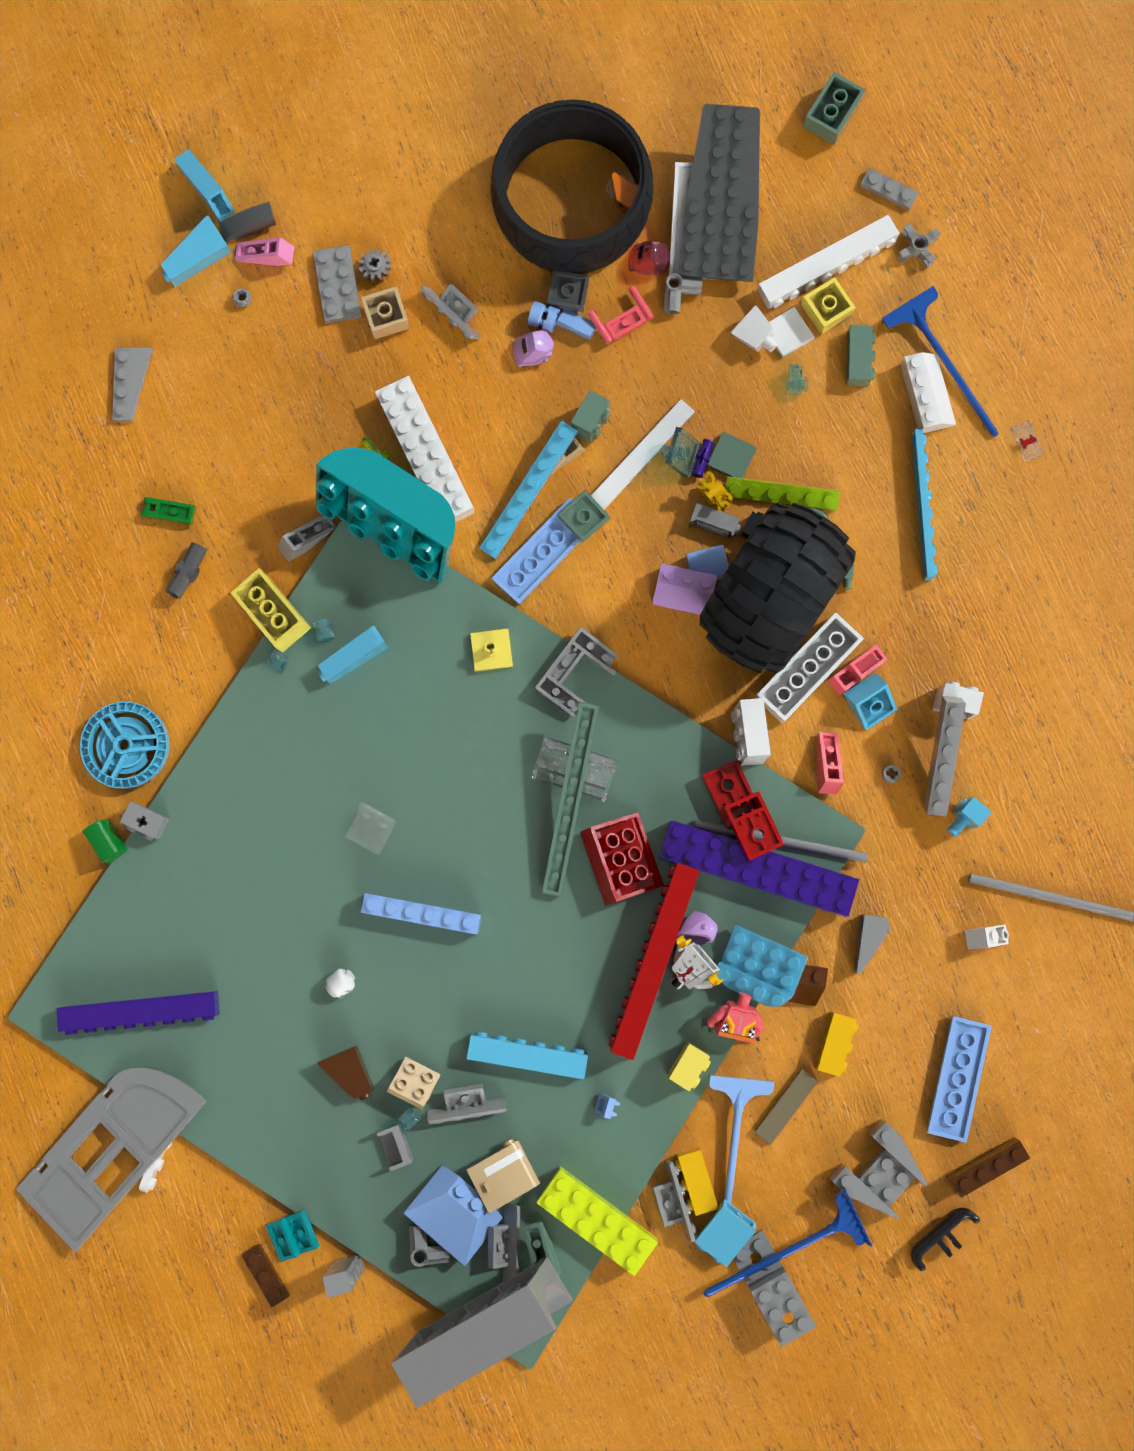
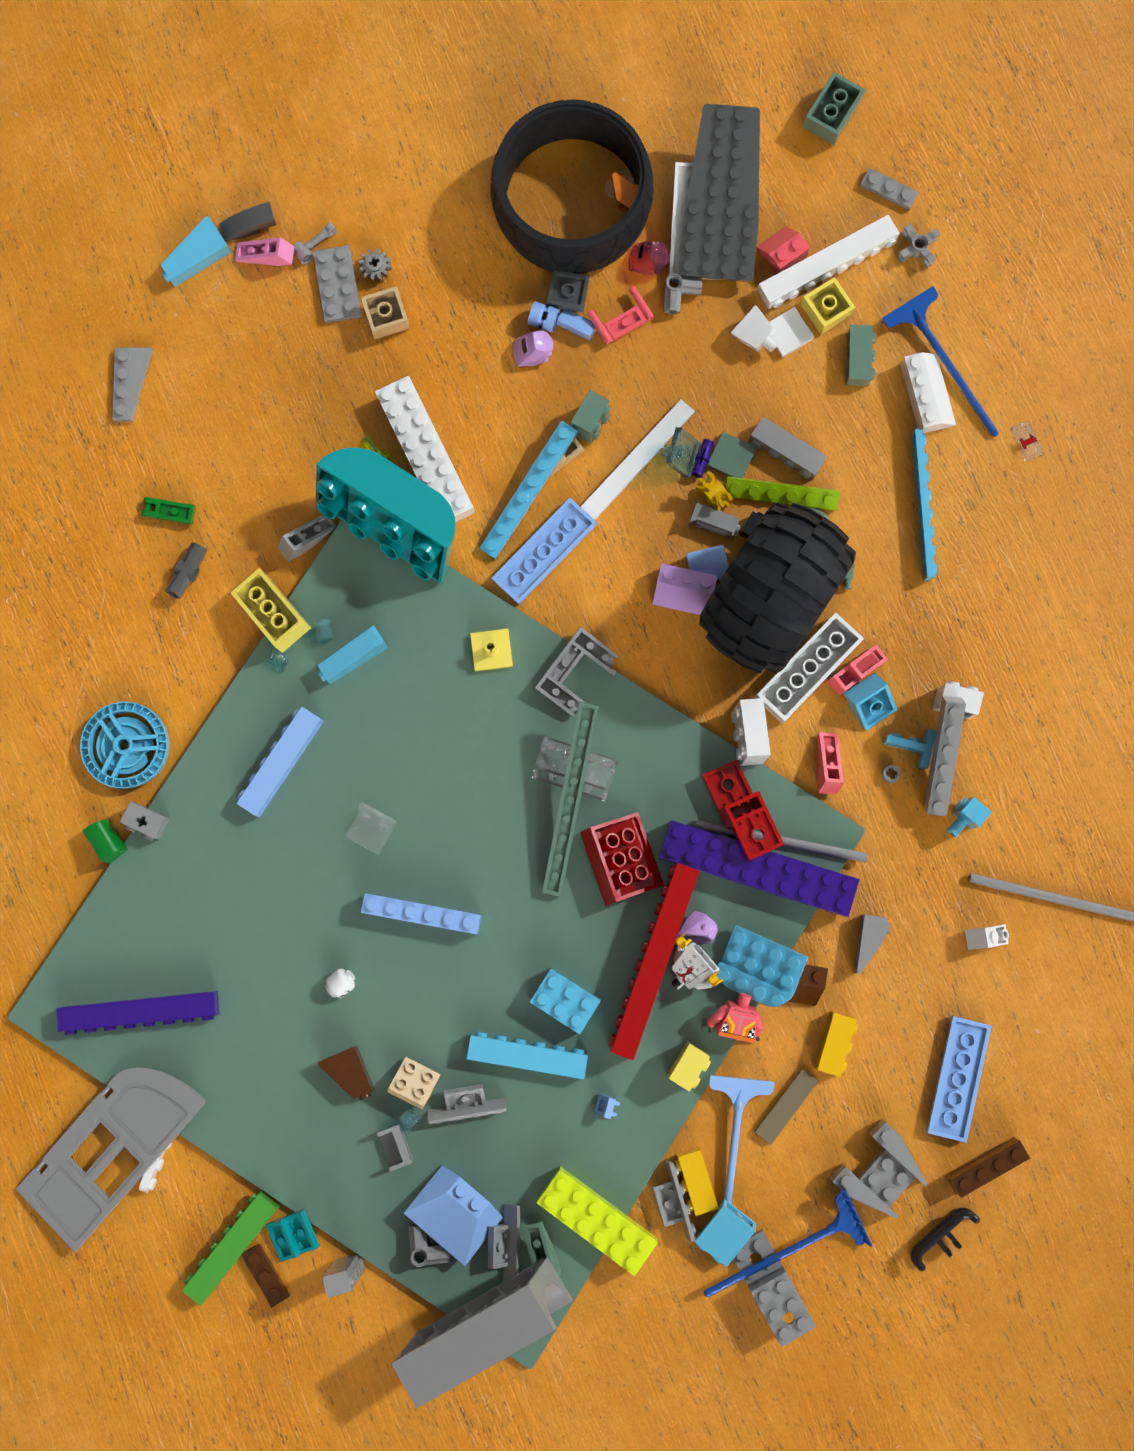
medium azure slope [174,149,235,223] -> none
light grey plate [233,288,252,307] -> none
light grey bracket [420,284,481,339] -> none
tan door [466,1138,540,1214] -> none
sand green tile [557,490,611,544] -> none
clear light blue plate [786,364,808,395] -> none
none -> bright green brick [182,1191,280,1306]
none -> light blue brick [237,707,324,817]
none -> light grey brick [293,223,337,265]
none -> medium azure brick [530,968,601,1034]
none -> light grey brick [749,417,827,480]
none -> coral slope [756,226,810,274]
none -> medium azure bracket [883,729,936,770]

